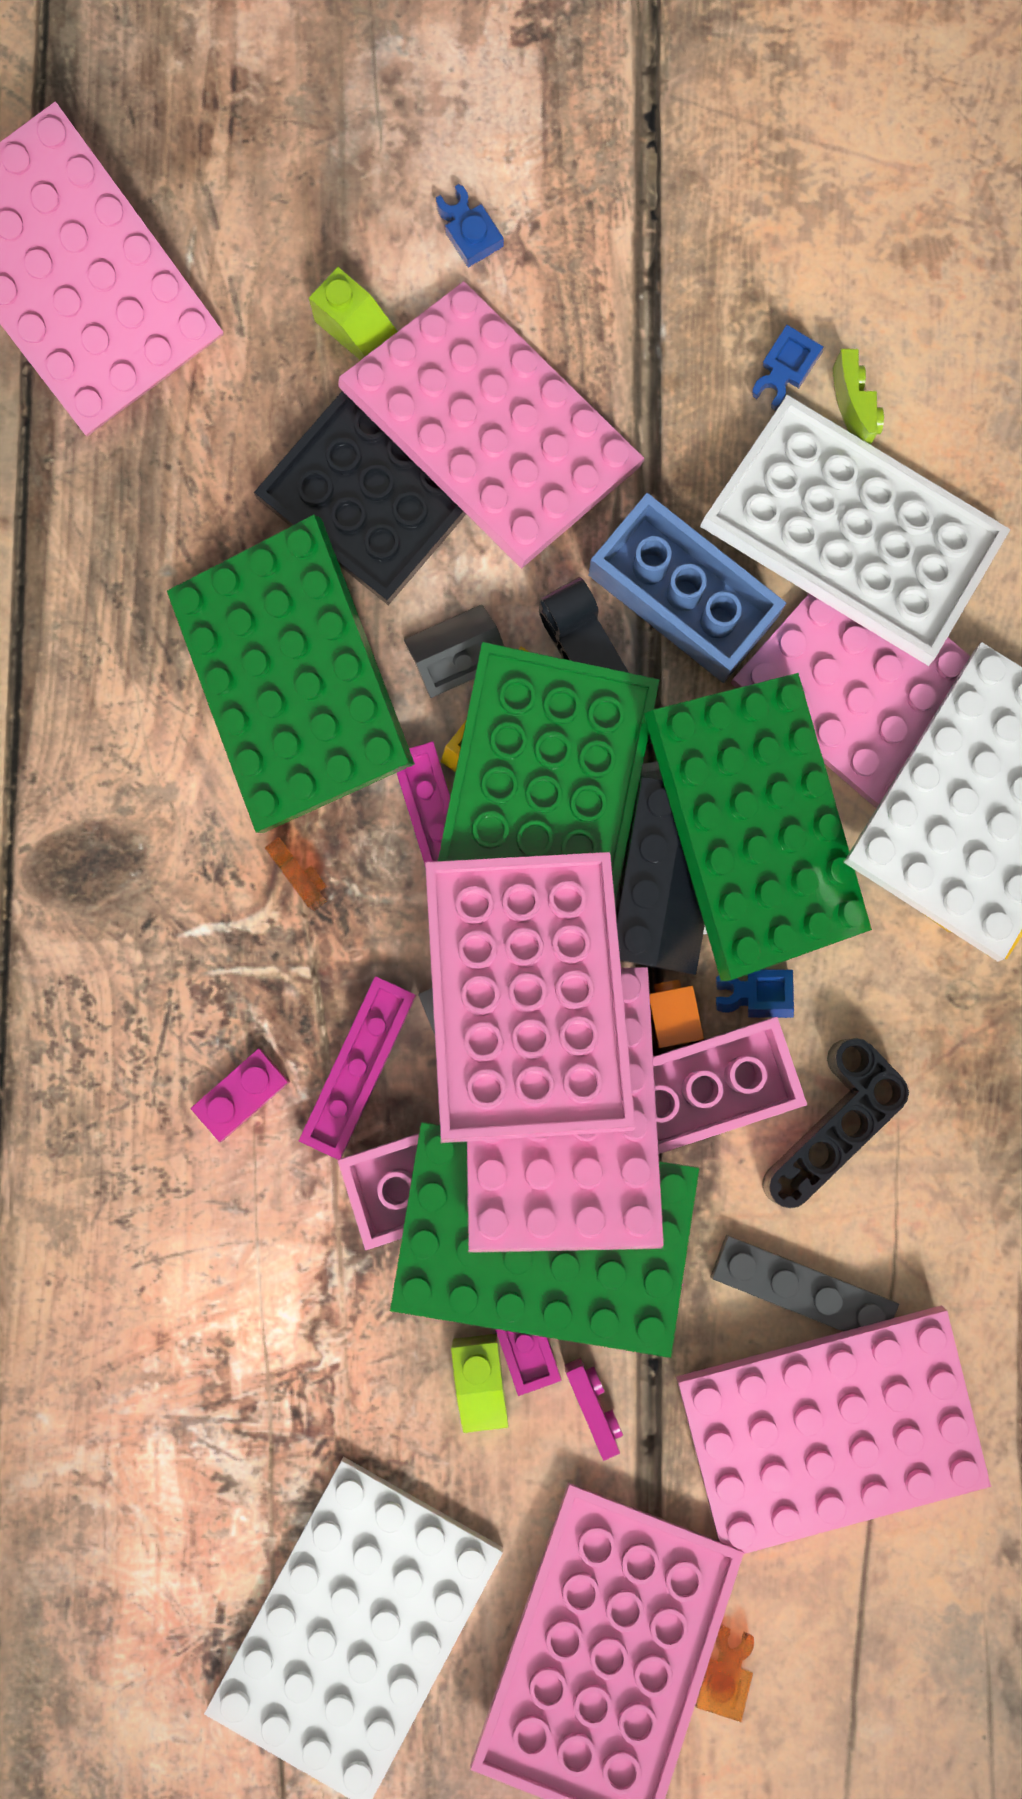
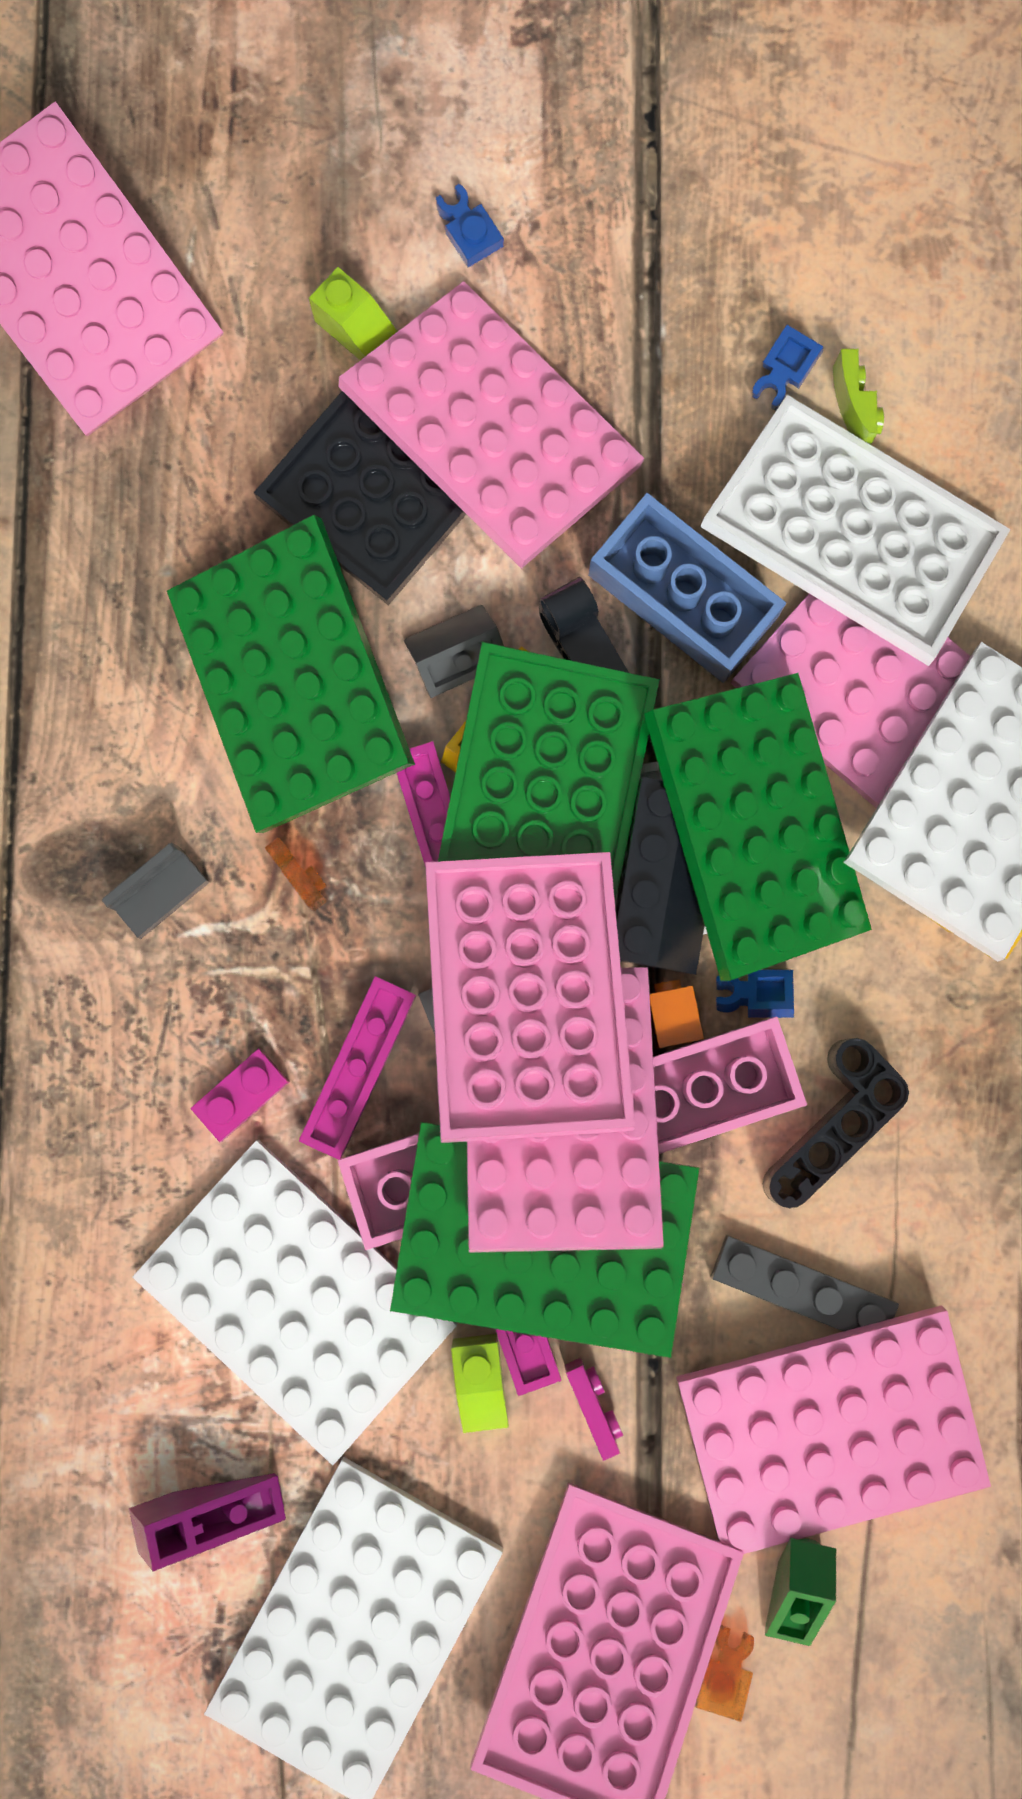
none -> dark grey panel [101,843,210,939]
none -> magenta slope [129,1473,286,1572]
none -> white plate [132,1140,457,1465]
none -> green slope [765,1538,836,1646]

